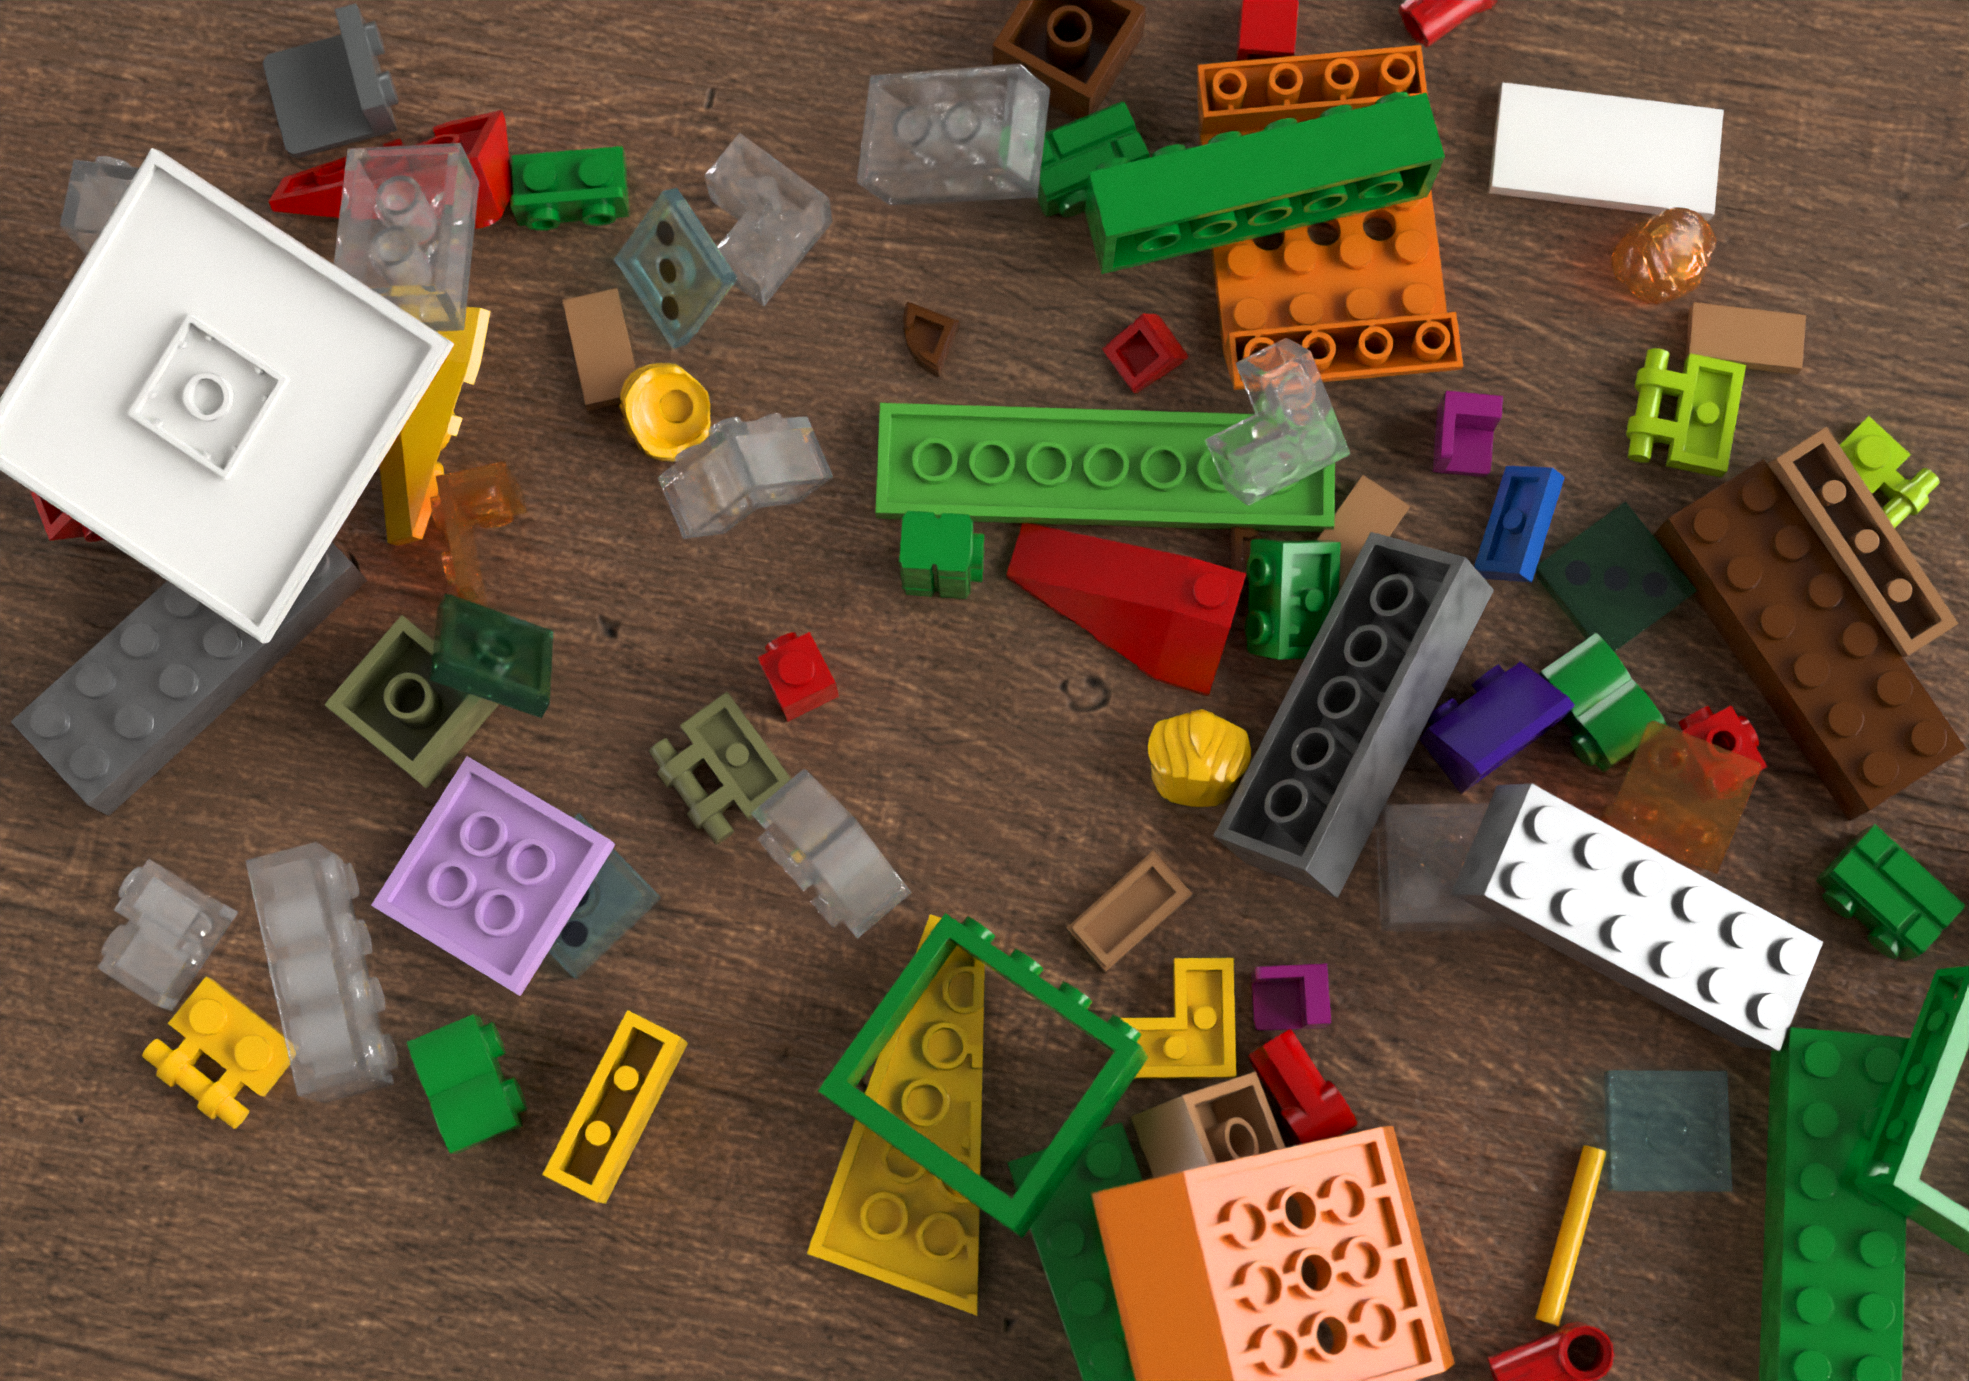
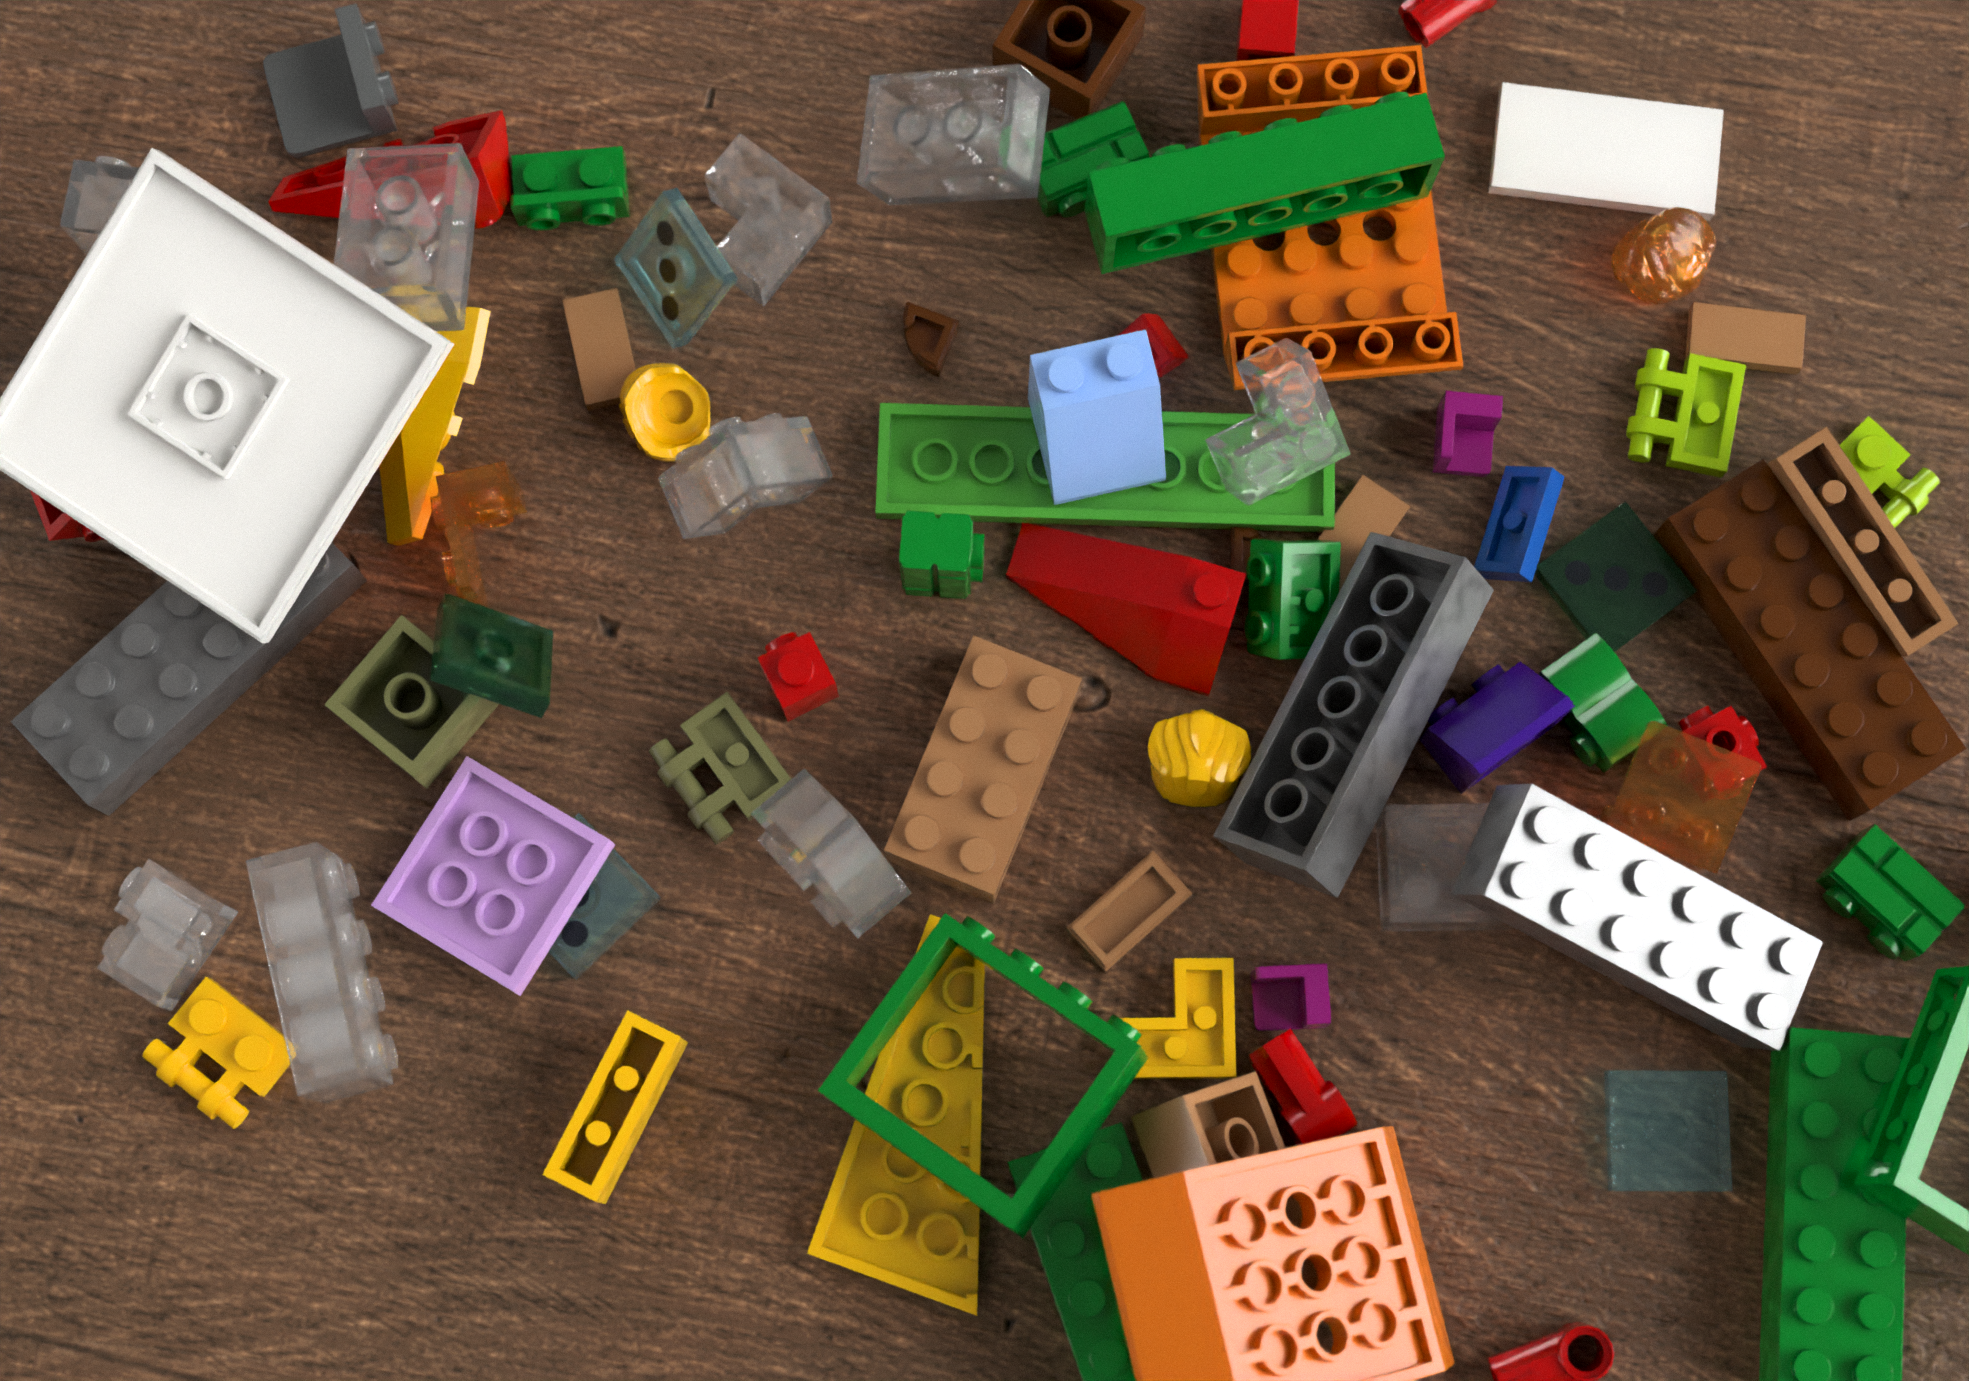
green brick [407,1014,528,1154] -> none
yellow bar [1535,1145,1607,1326] -> none
none -> medium nougat brick [884,635,1082,904]
none -> light blue slope [1028,330,1166,505]

